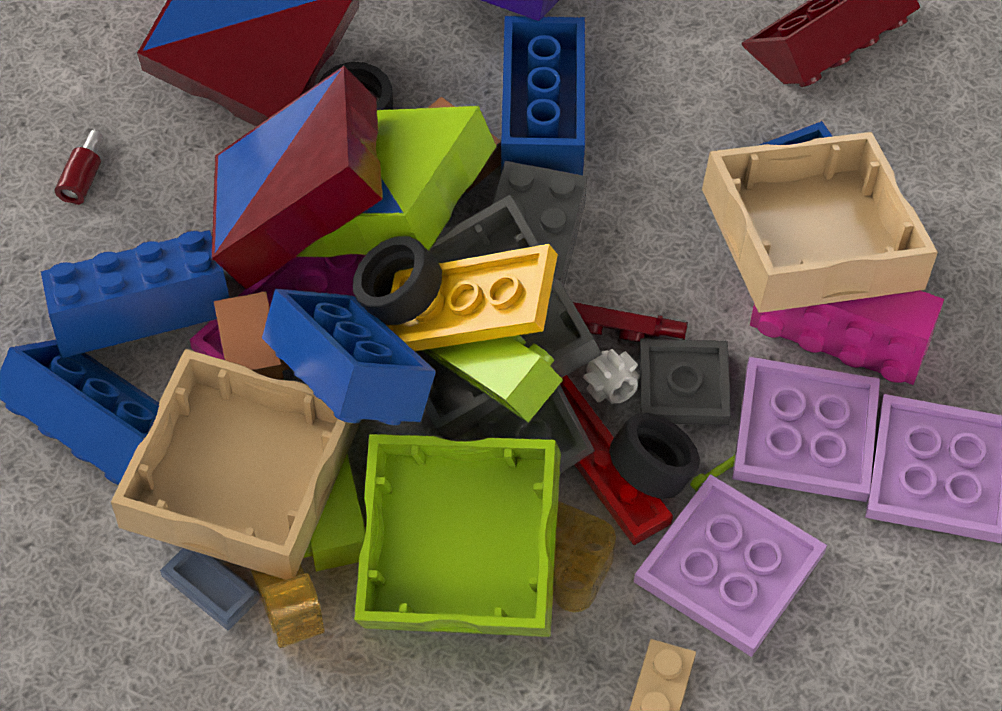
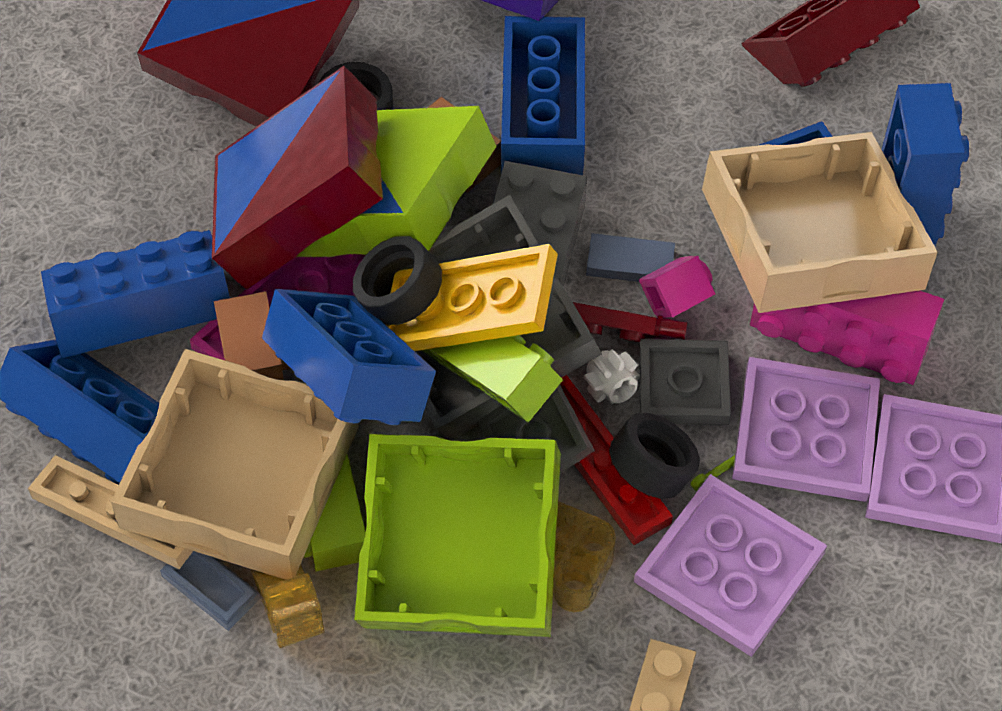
dark red piece [54,130,103,205] -> none
none -> tan plate [28,455,193,569]
none -> sand blue tile [586,233,675,282]
none -> dark pink brick [639,255,715,318]
none -> blue brick [881,83,969,246]

